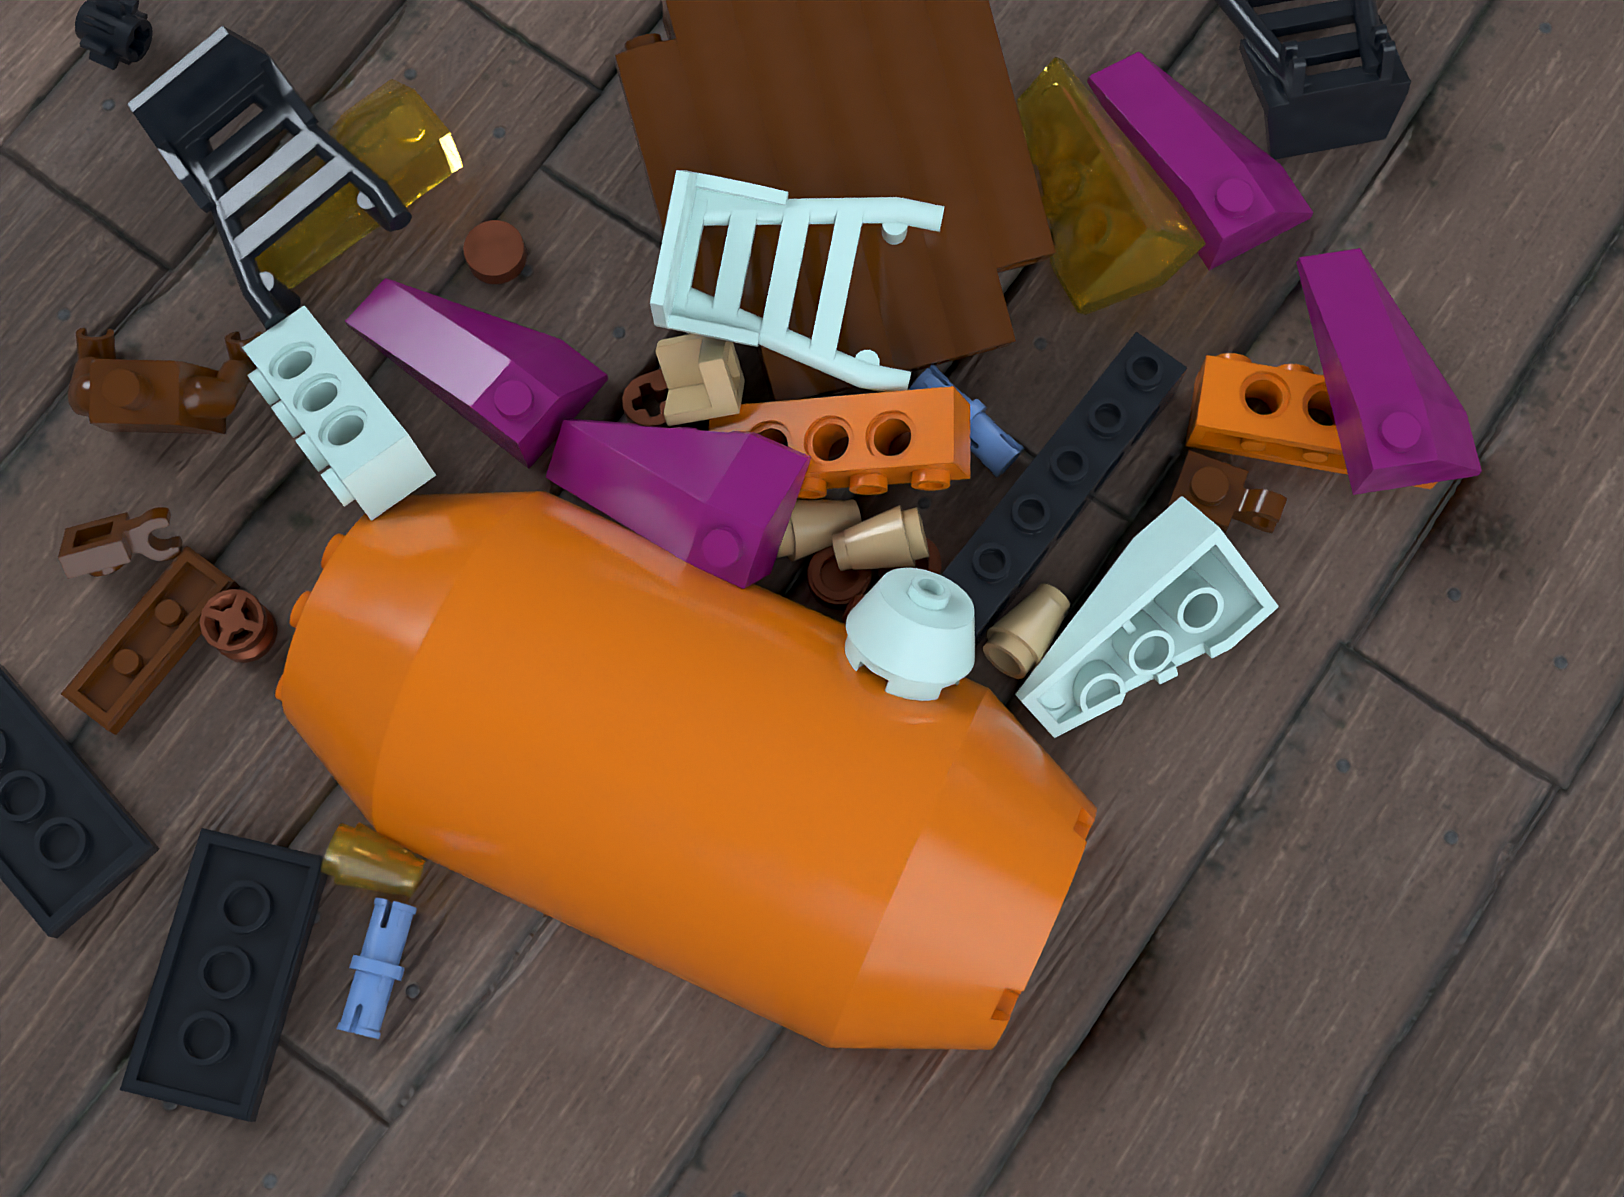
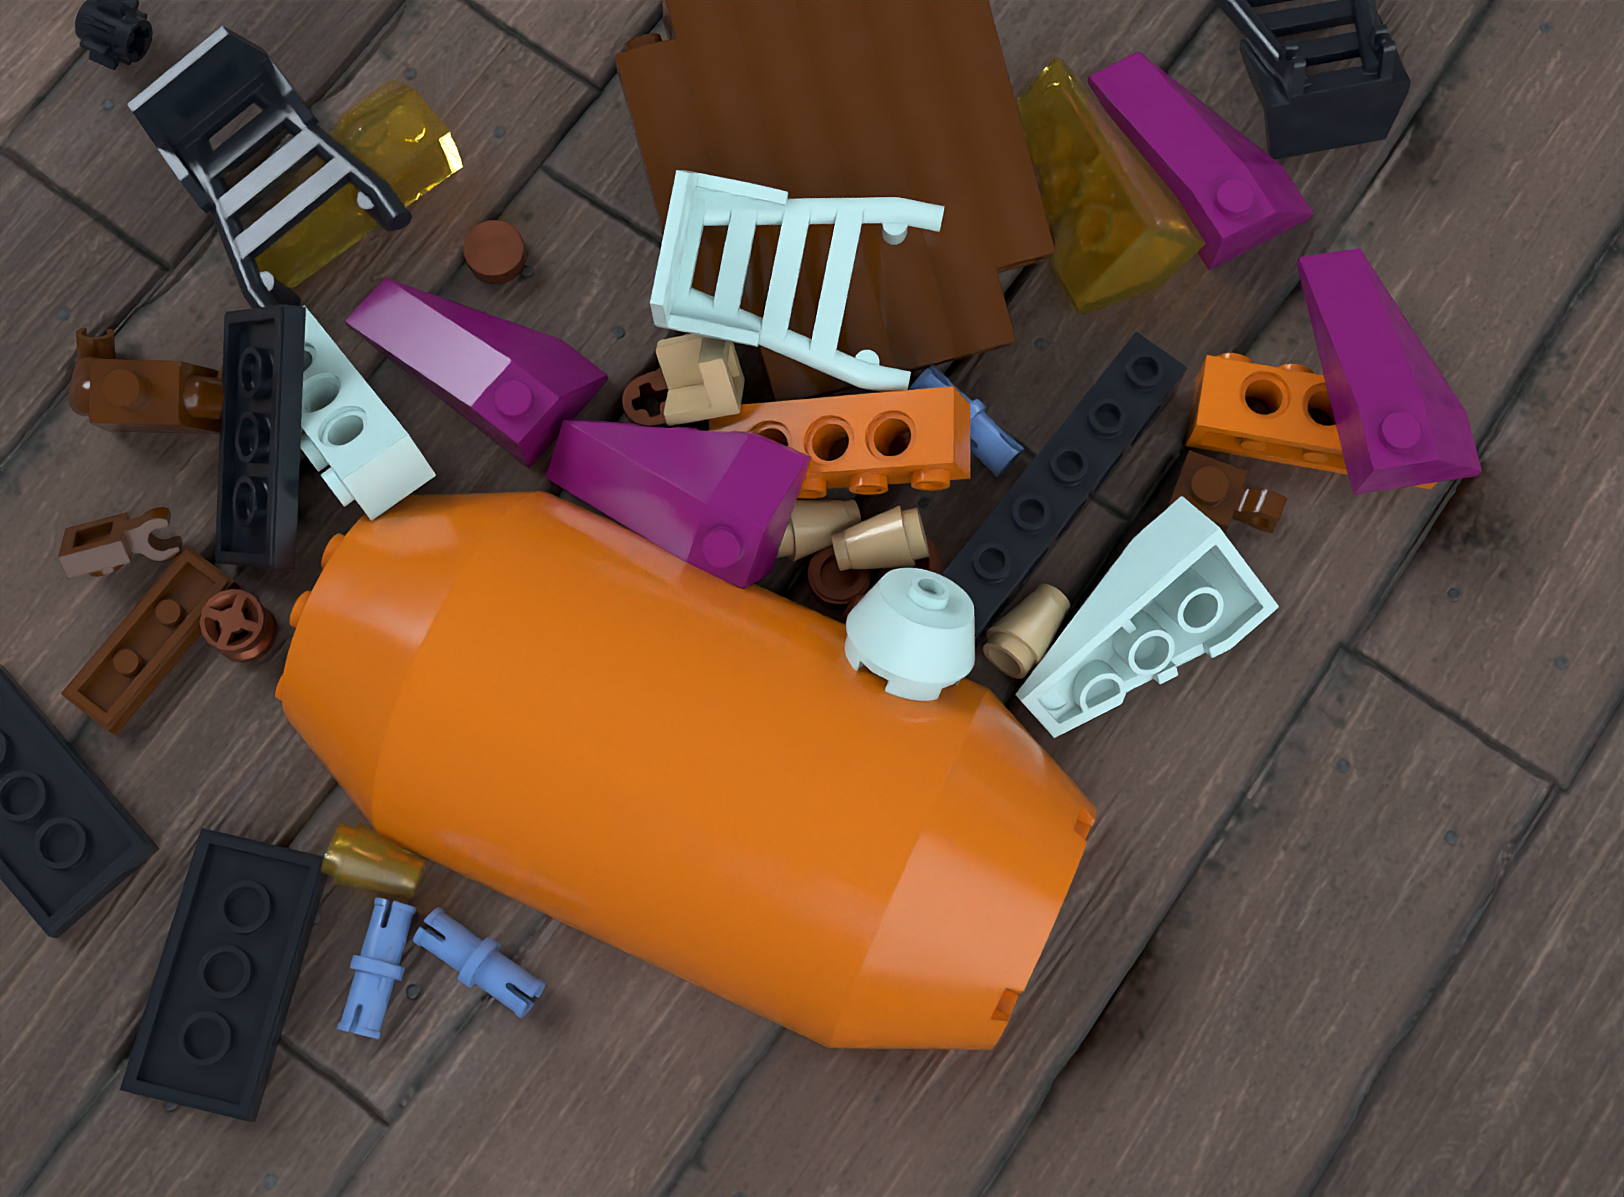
none -> black tile [215,304,306,569]
none -> medium blue pin [413,907,546,1019]

